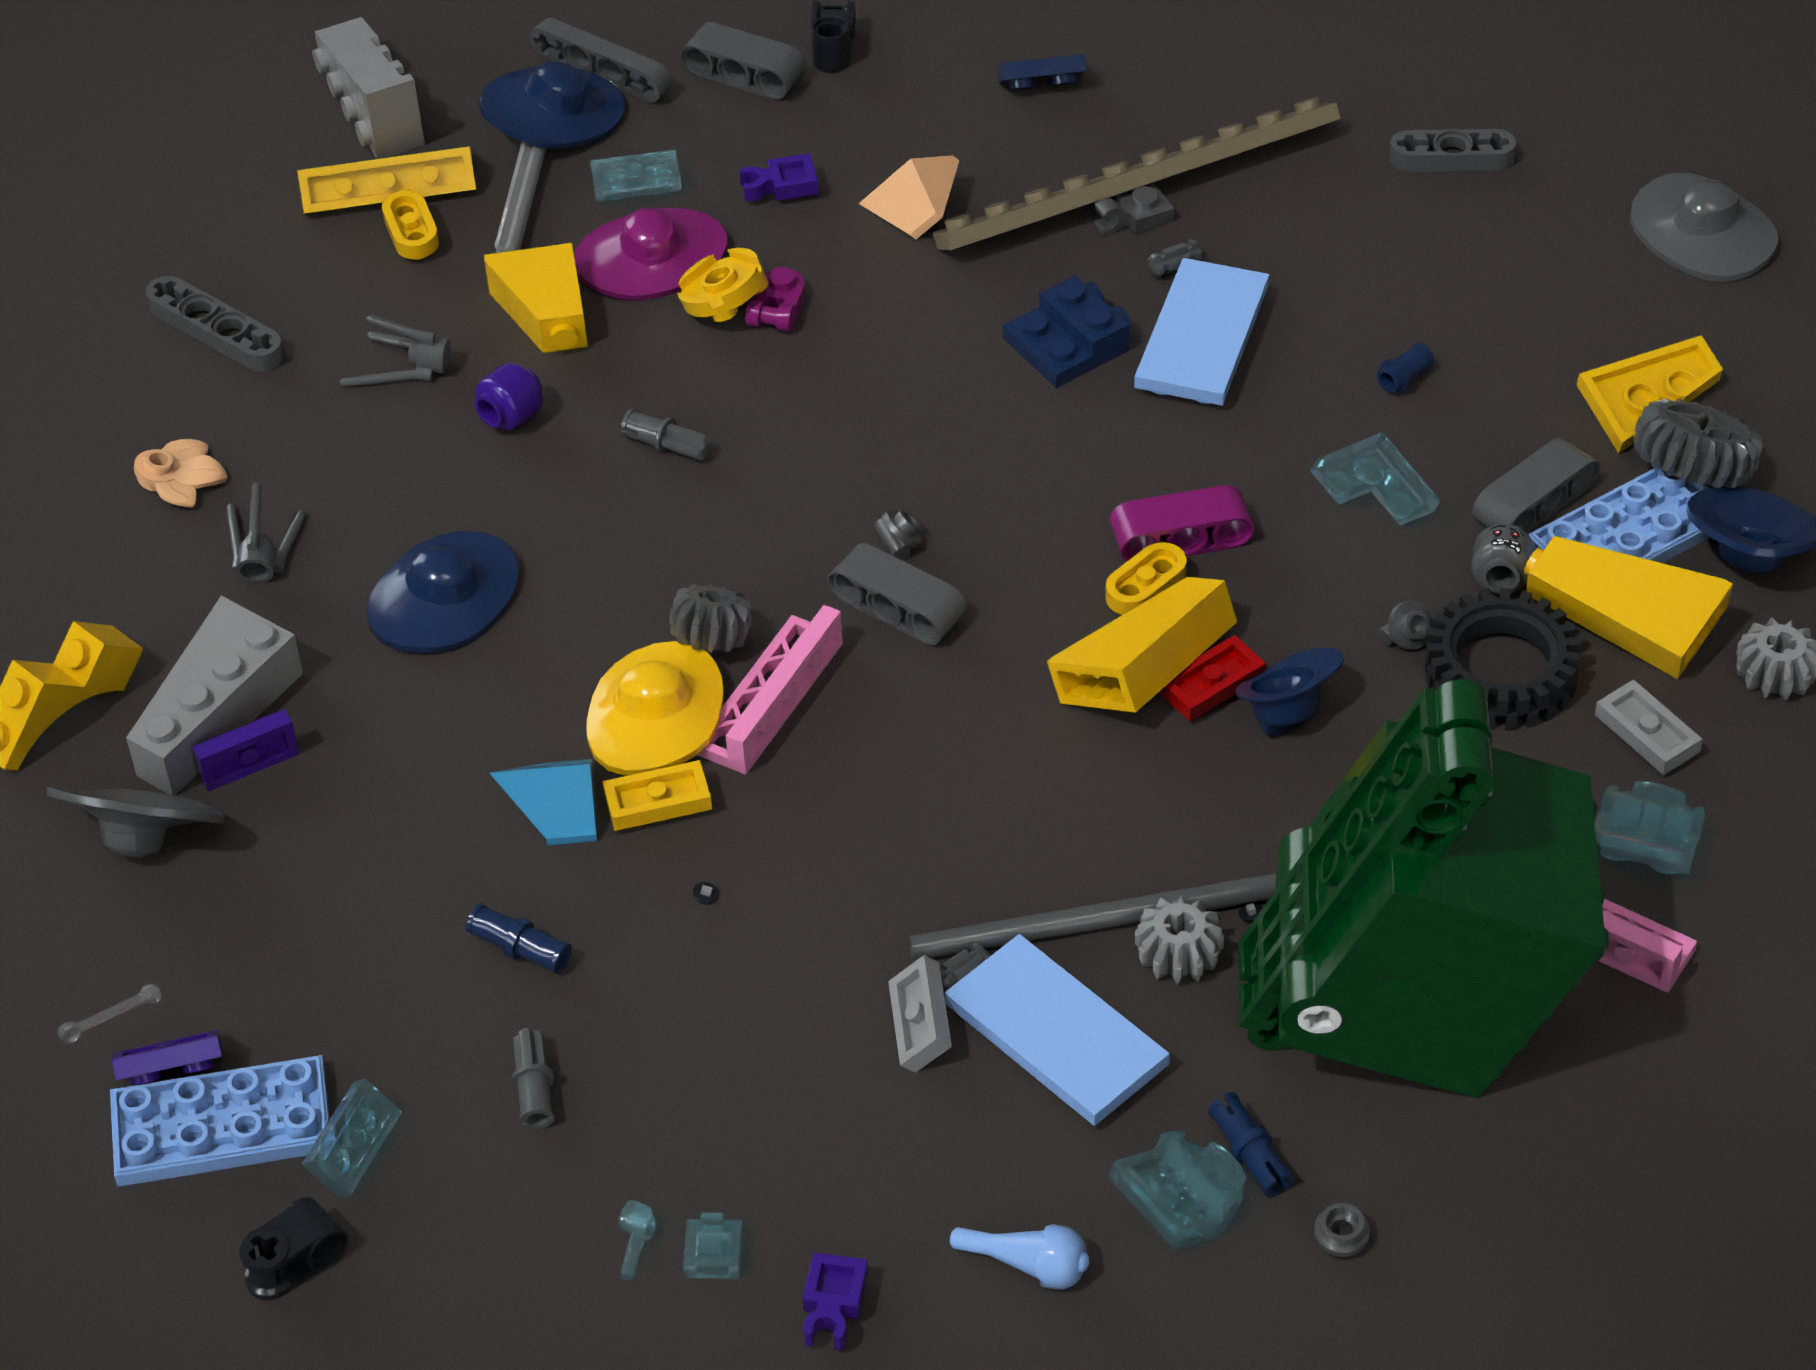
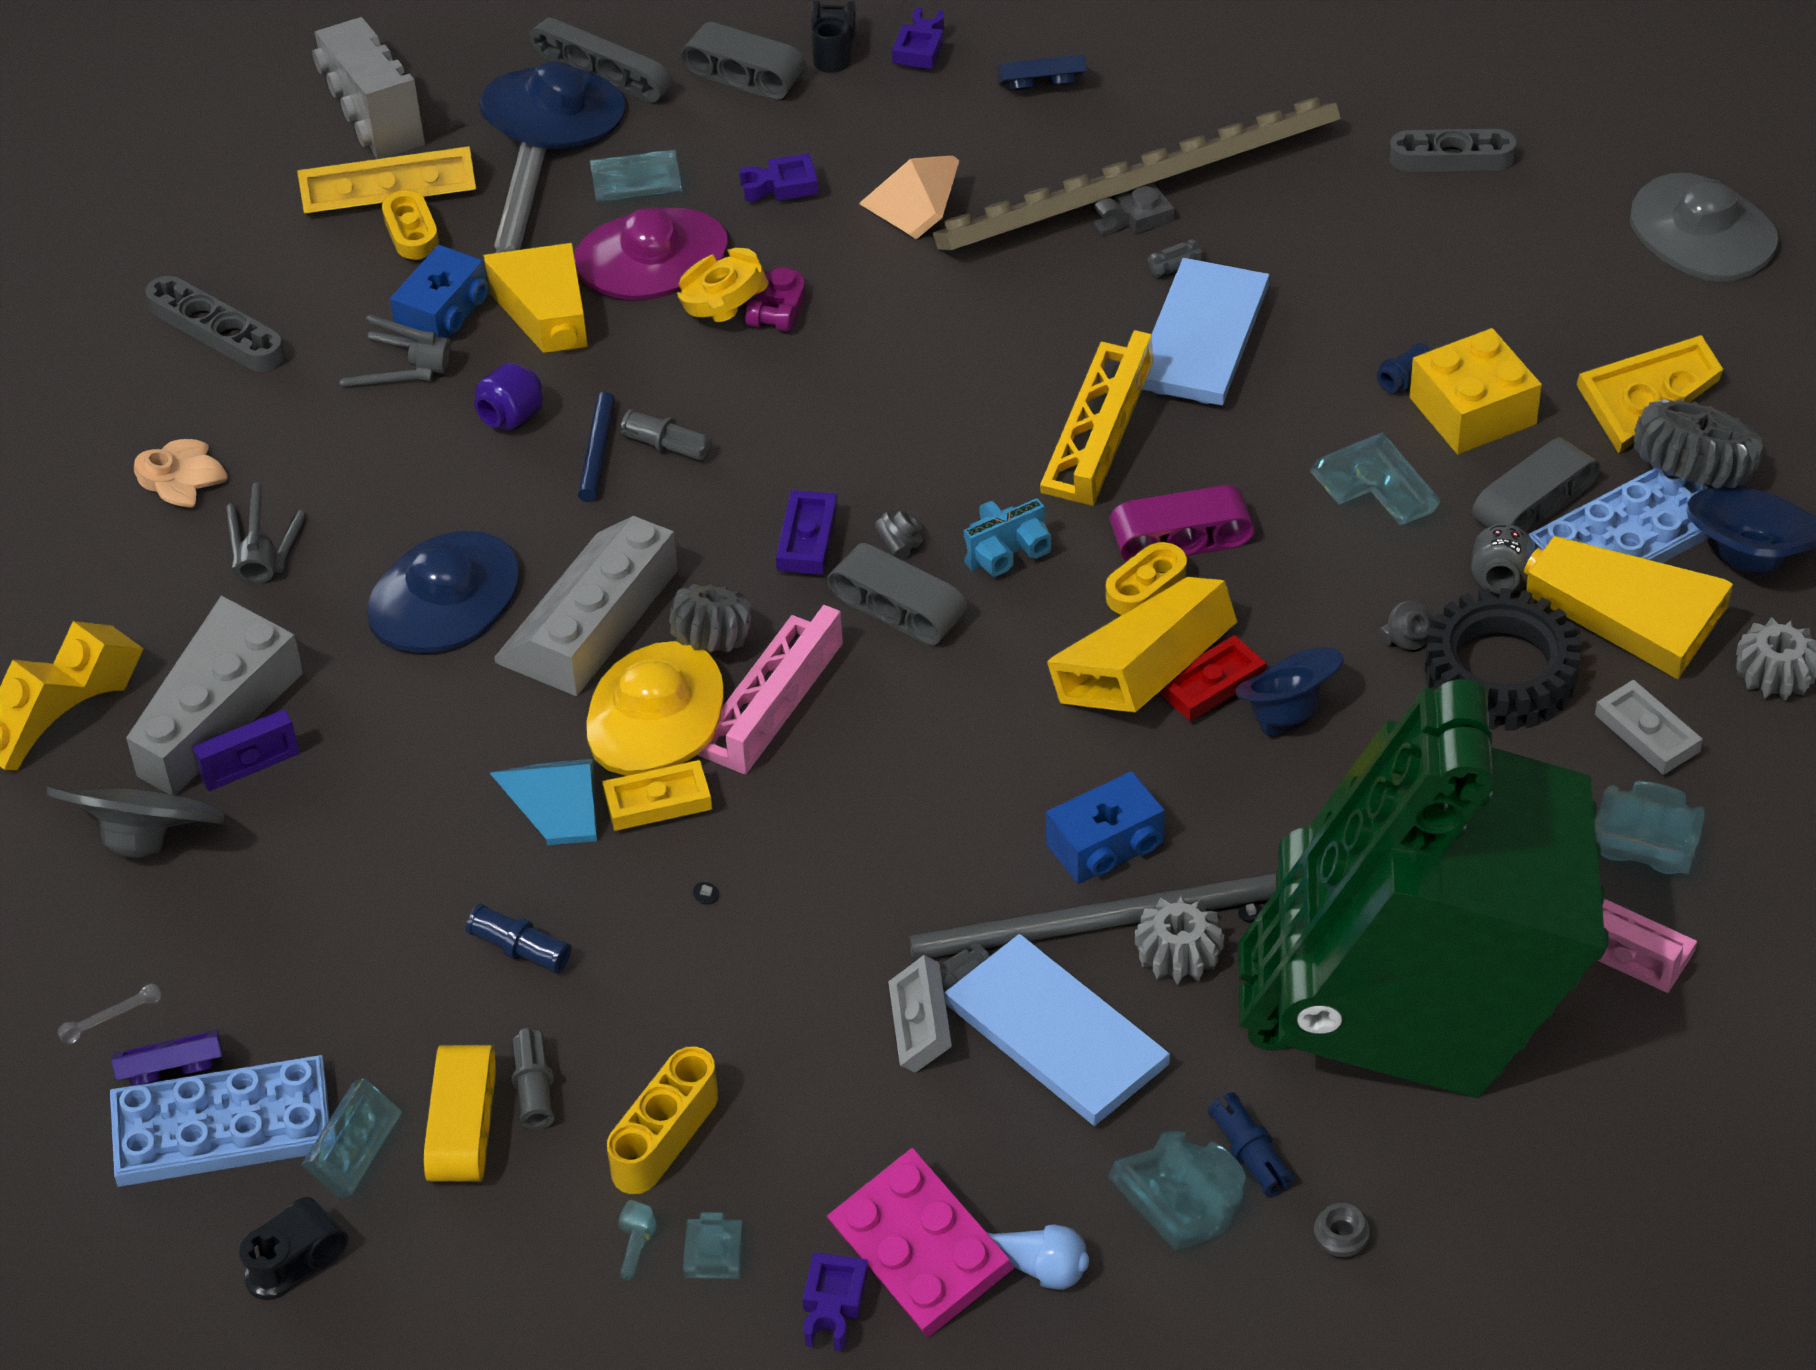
dark blue plate [1003,275,1131,388] -> none
none -> blue brick [390,245,489,338]
none -> yellow beam [424,1045,496,1182]
none -> light grey slope [495,516,678,696]
none -> dark blue bar [578,392,615,502]
none -> yellow beam [607,1047,718,1194]
none -> dark purple plate [776,490,838,575]
none -> dark pink plate [827,1148,1014,1339]
none -> dark purple plate [892,7,944,69]
none -> dark azure hips [963,498,1051,577]
none -> yellow fence [1040,330,1154,506]
none -> blue brick [1045,771,1165,884]
none -> yellow brick [1409,328,1542,455]

